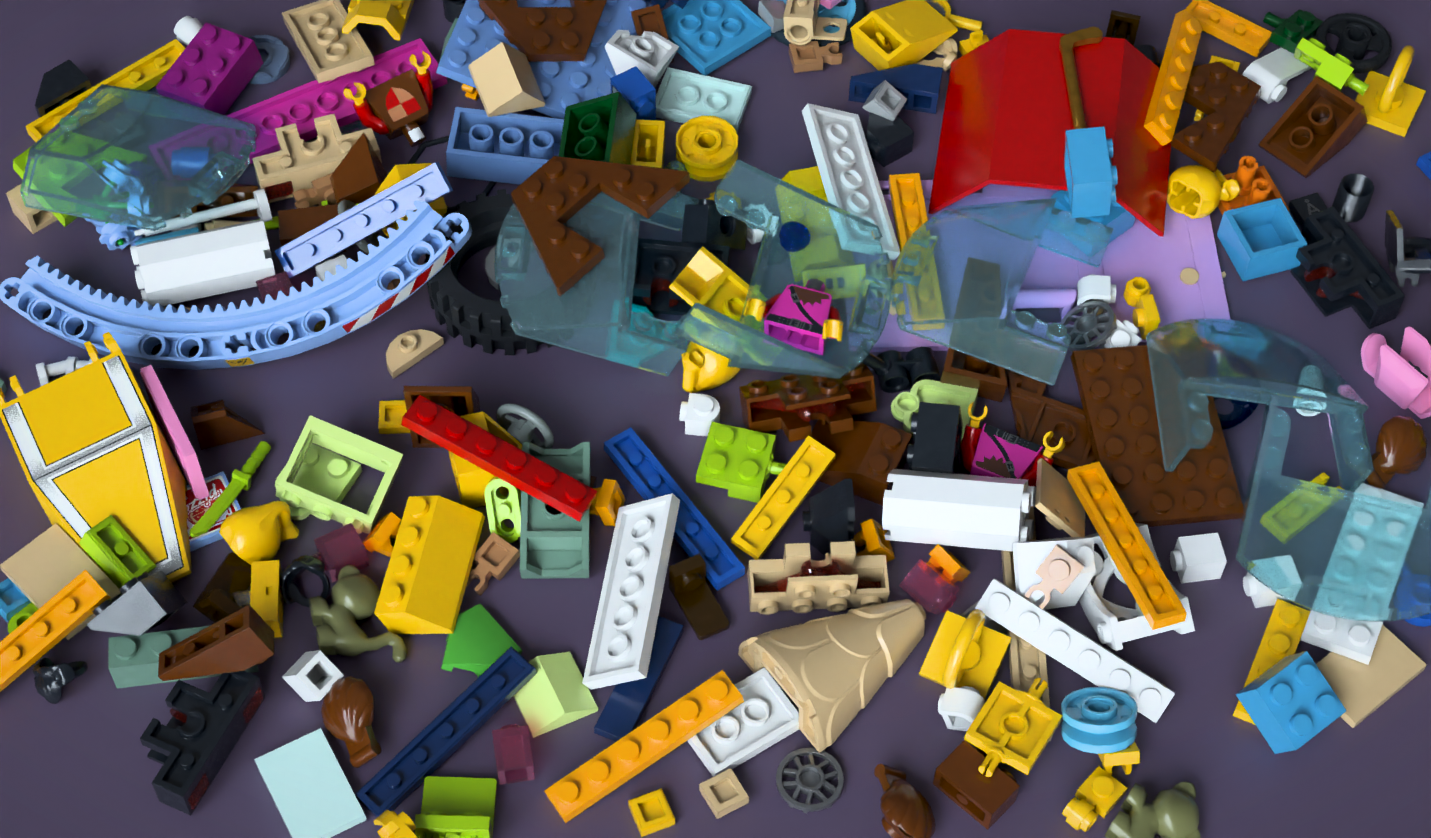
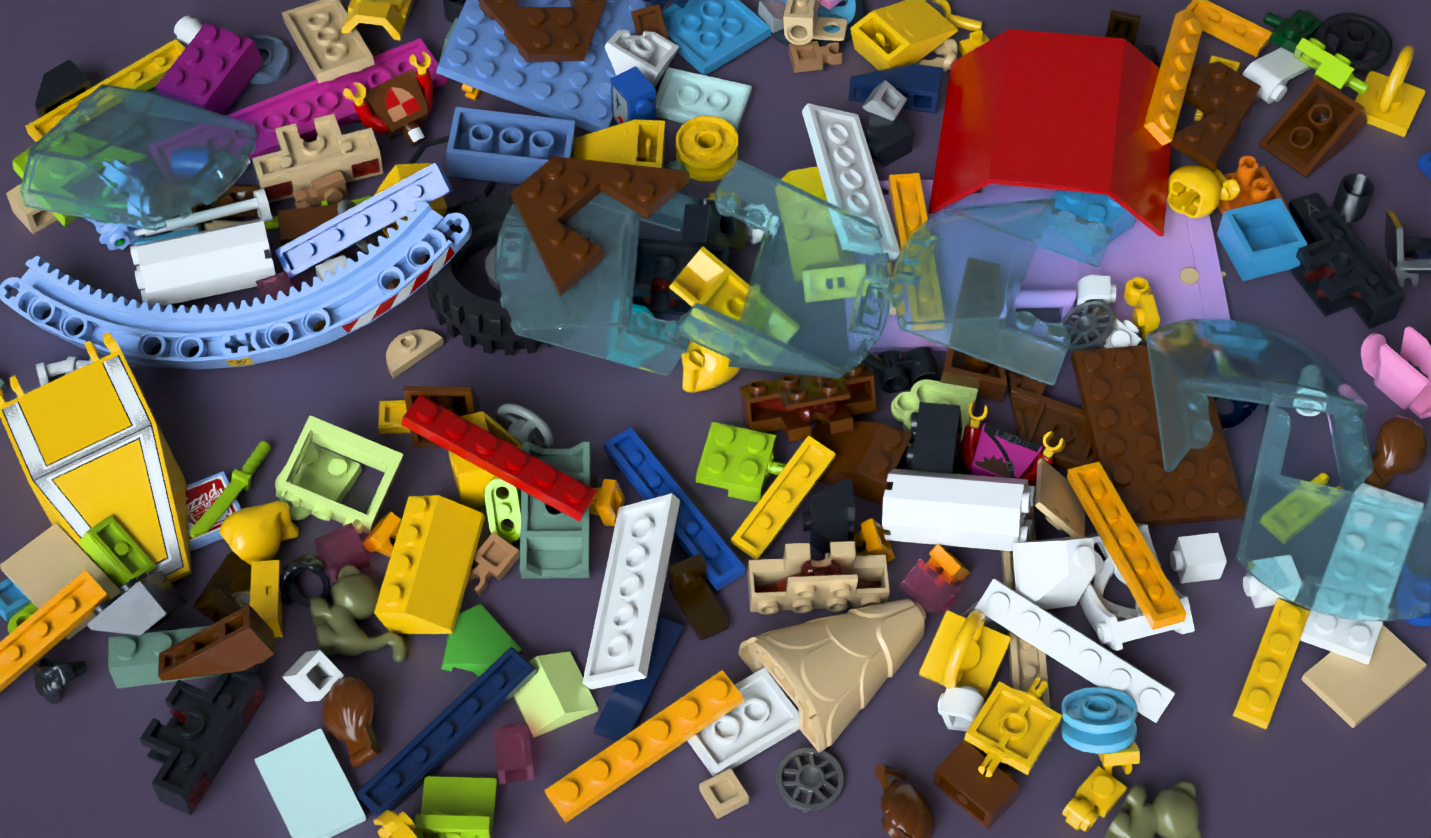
bright pink tile [140,365,210,500] -> none
reddish brown slope [191,399,266,450] -> none
reddish brown slope [330,132,388,204] -> none
tan slope [468,42,545,117] -> none
dark green brick [559,92,637,165] -> none
yellow tile [628,788,675,837] -> none
white plate [680,393,720,436] -> none
torso [743,279,844,356] -> none
clear blue plate [779,221,810,252] -> none
plate [1024,544,1085,610] -> none
pearl gold piece [1059,26,1103,129] -> none
dark azure piece [1064,126,1118,219] -> none
dark azure piece [1236,651,1347,754] -> none

